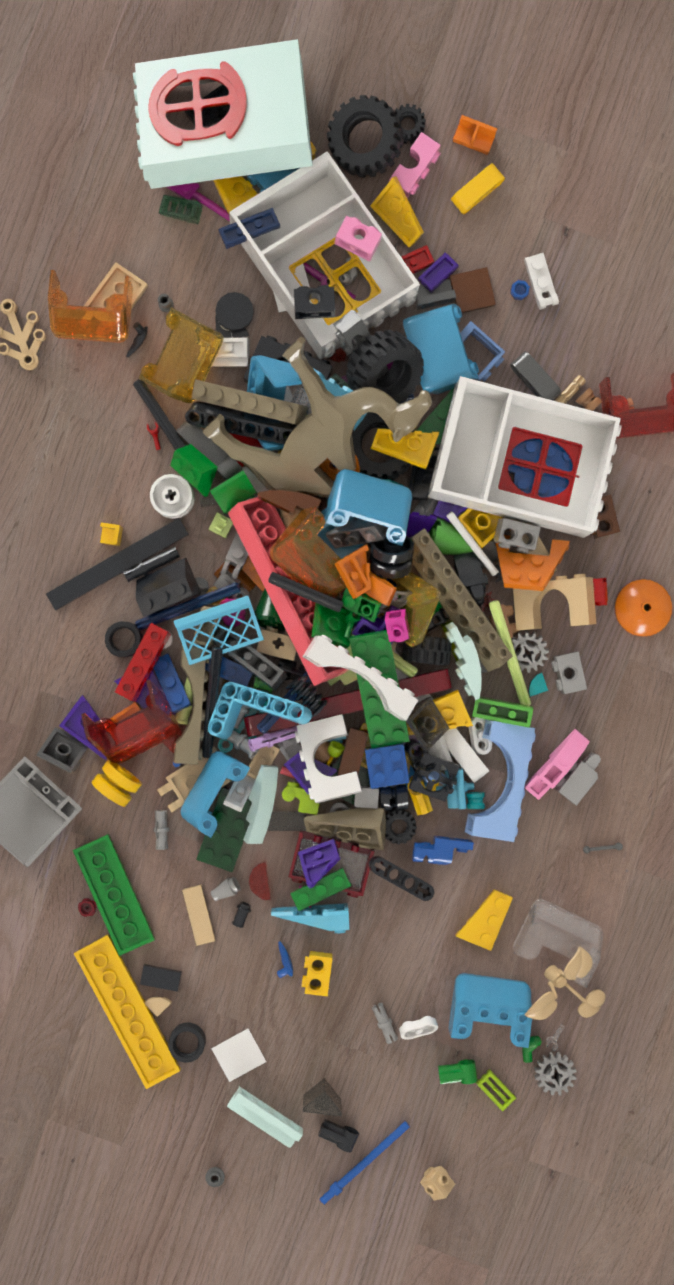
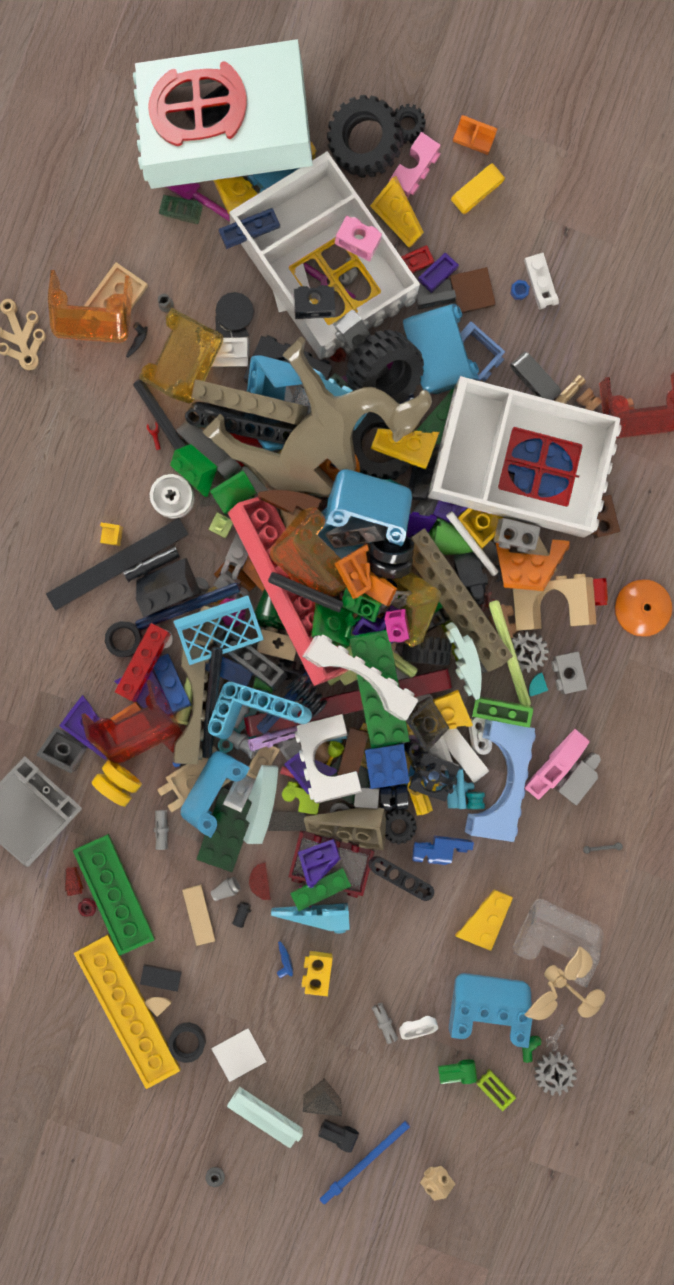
none -> clear red cone [65,867,84,896]

